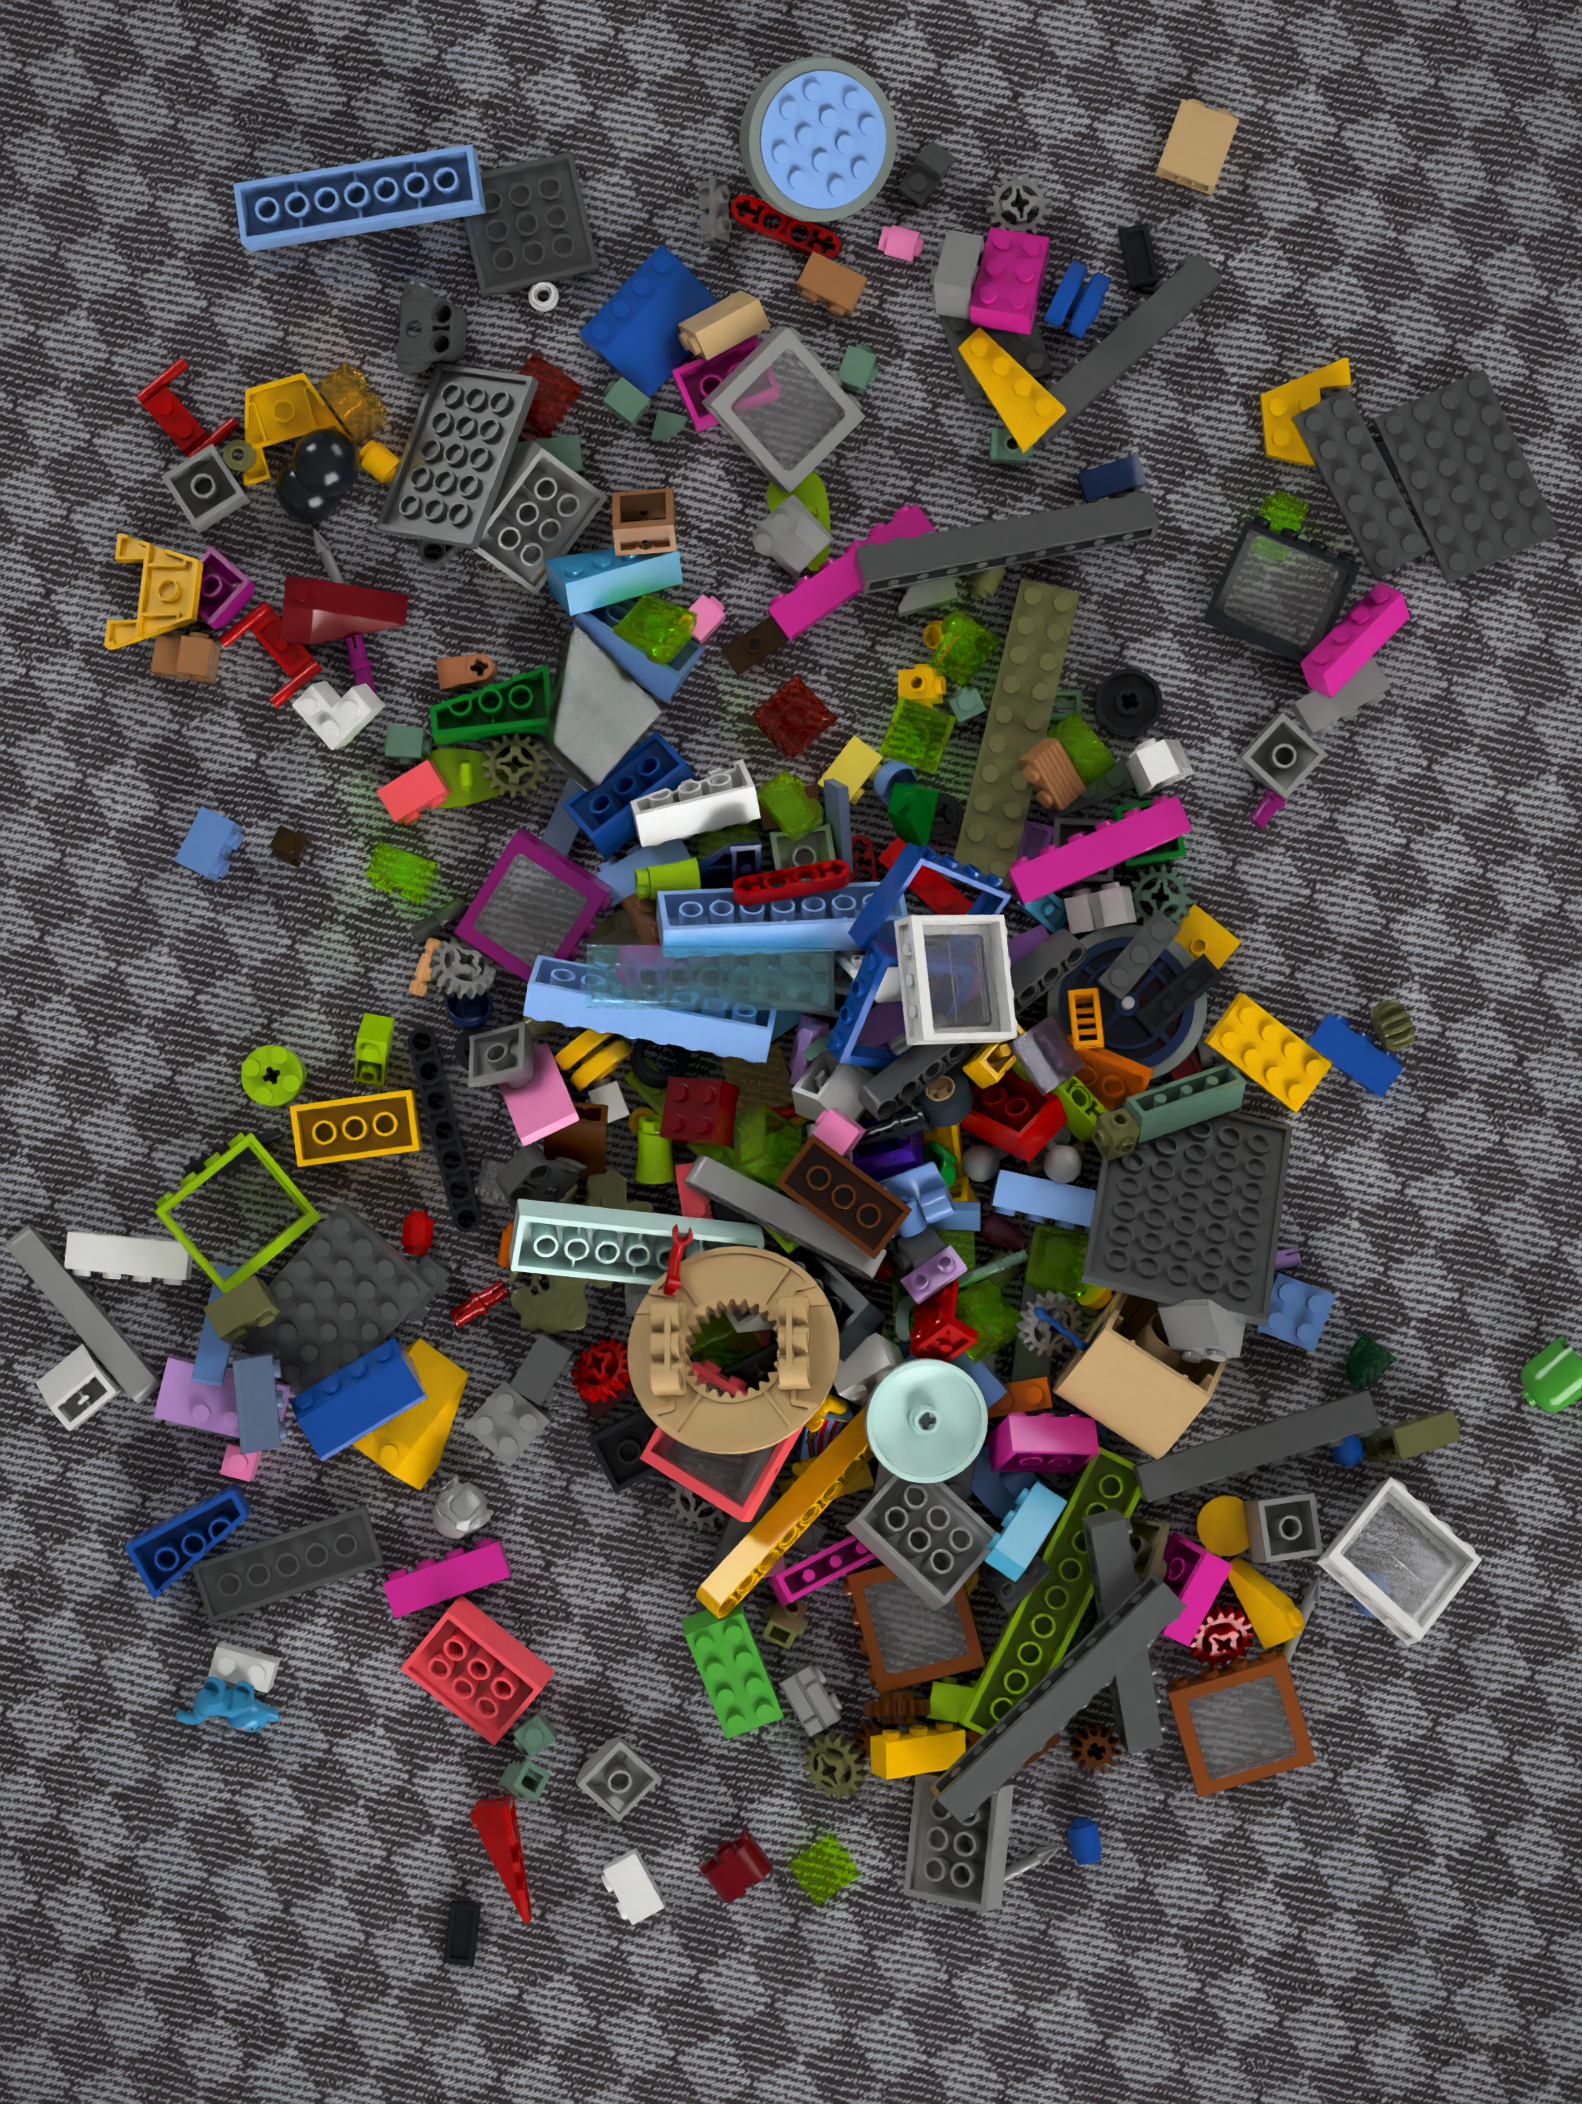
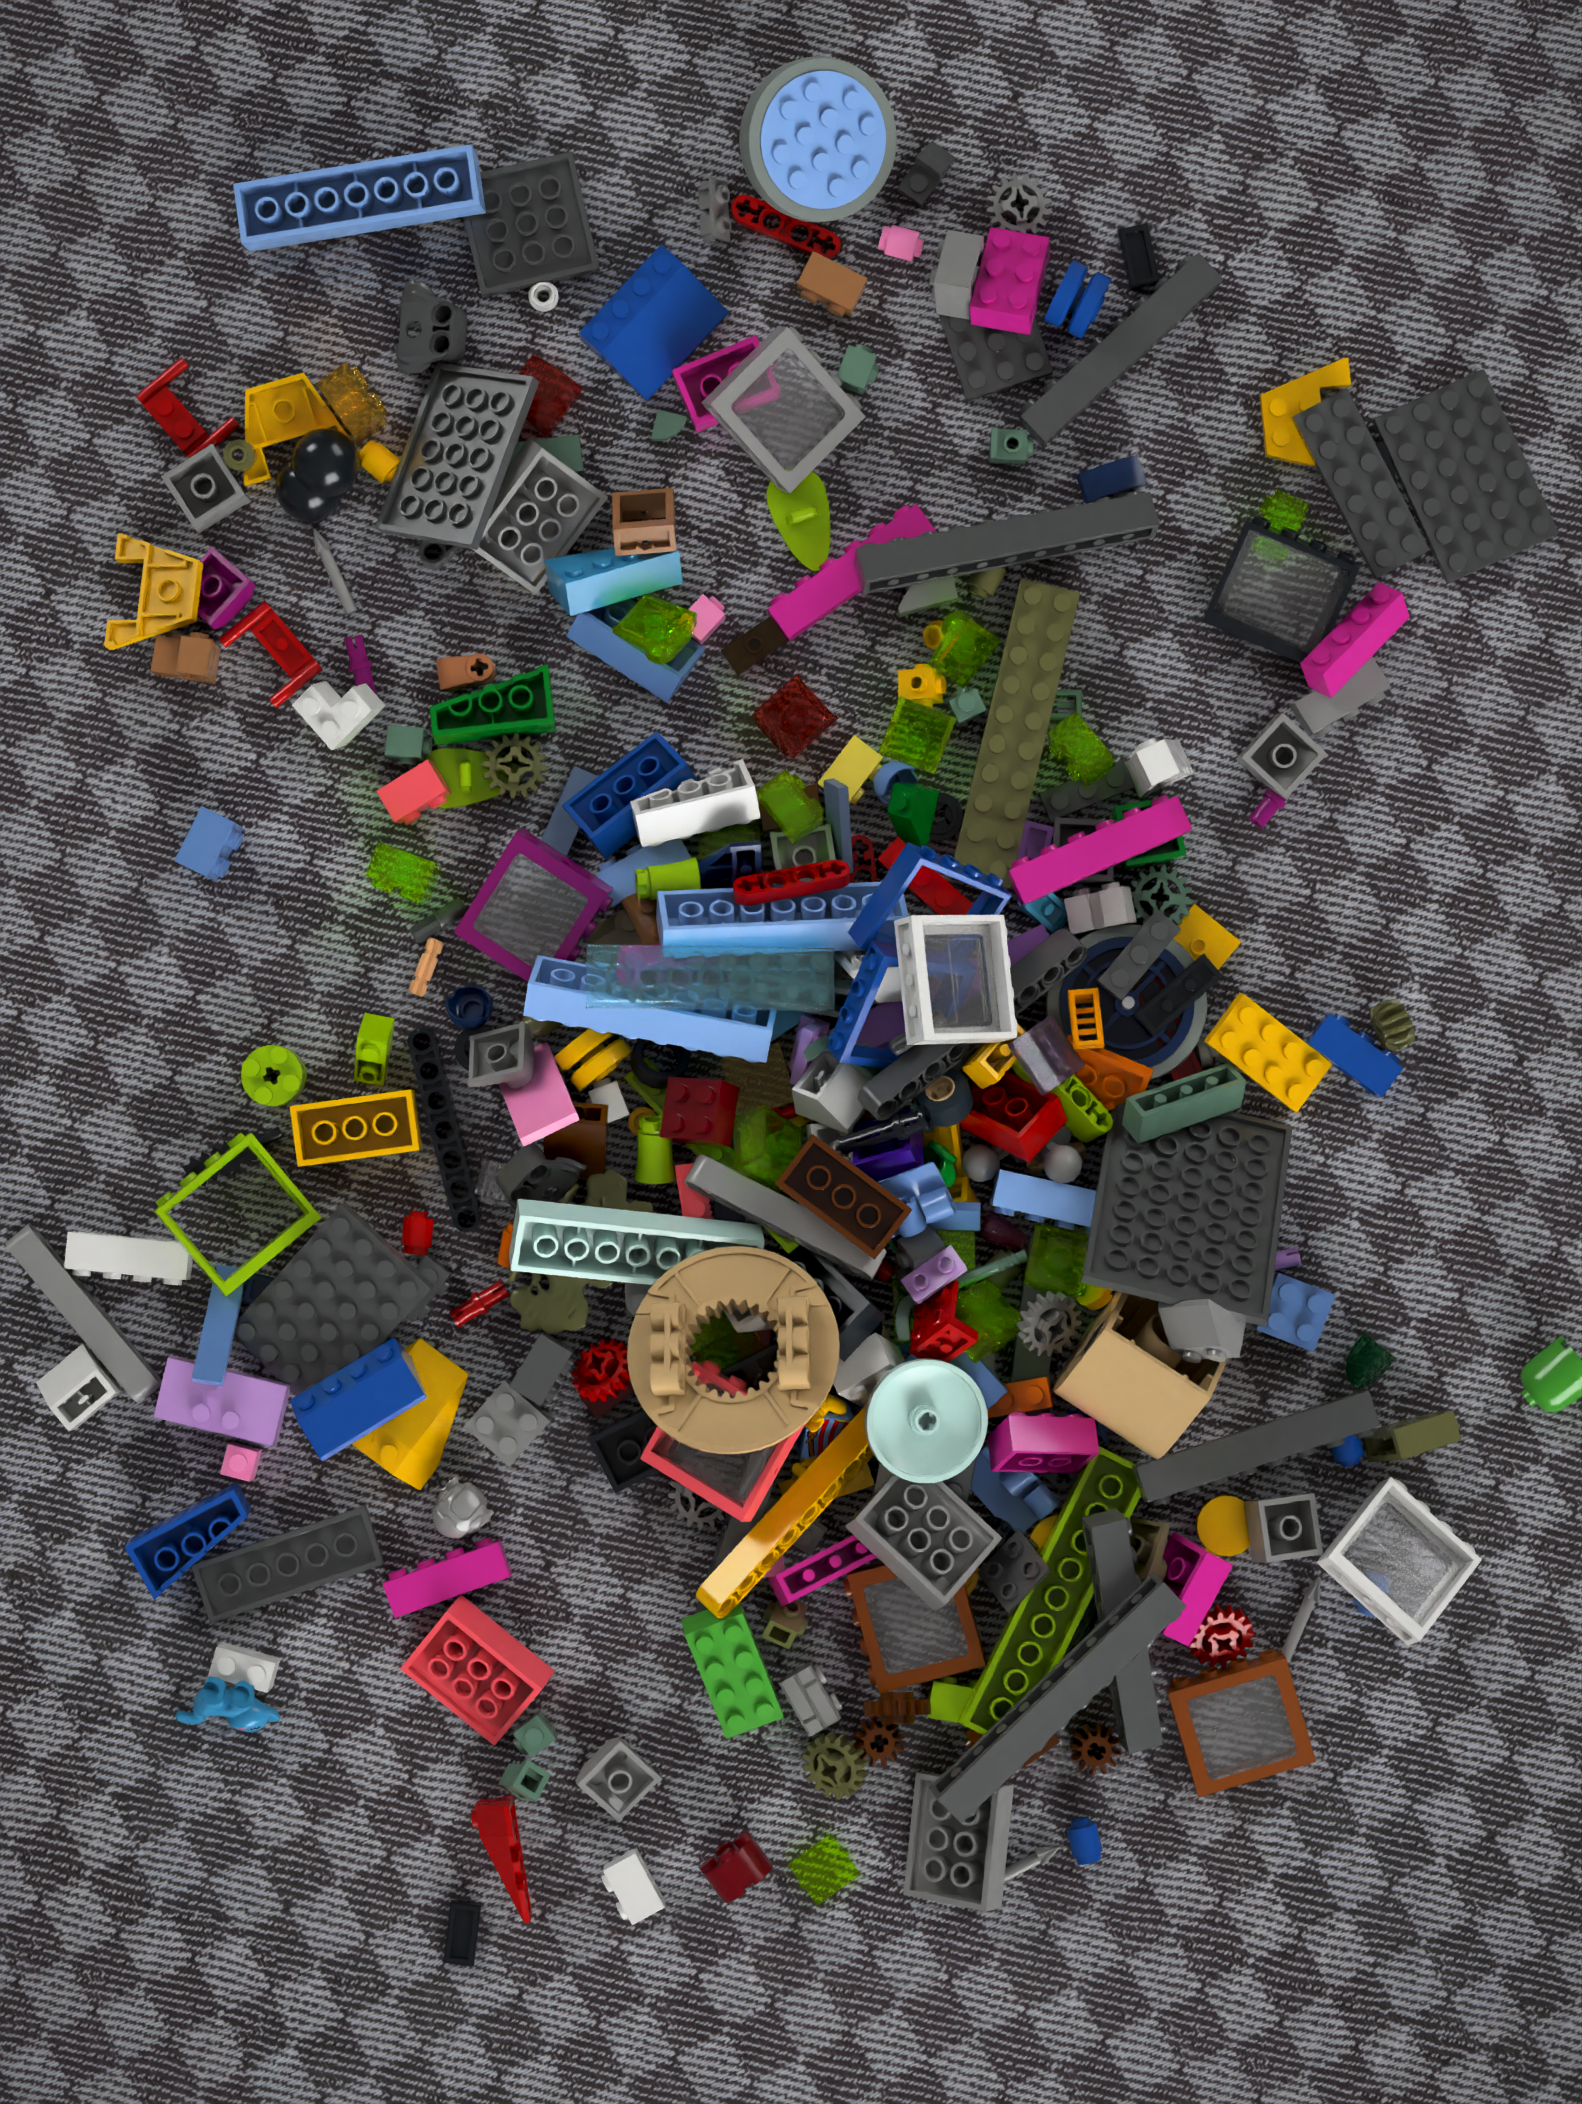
olive brick [203,1275,281,1344] -> none
sand blue slope [232,1353,287,1454] -> none
dark brown brick [269,825,312,868] -> none
dark red wedge [280,576,408,645] -> none
light grey gear [429,937,496,999] -> none
clear smoke slope [543,625,663,792] -> none
sand green brick [603,377,651,429] -> none
red arm [663,1224,693,1297] -> none
tan brick [678,290,771,361] -> none
light grey slope [752,494,834,579] -> none
bright pink brick [813,1108,867,1156] -> none
yellow brick [870,1721,966,1780] -> none
yellow wing [958,327,1066,454] -> none
medium azure wedge [984,1481,1067,1582] -> none
medium nougat brick [1019,738,1086,810] -> none
blue hinge [1035,1307,1088,1350] -> none
olive brick [1091,1107,1140,1161] -> none
black wheel [1093,669,1163,740] -> none
tan brick [1155,99,1239,195] -> none
yellow slope [1227,1556,1306,1649] -> none

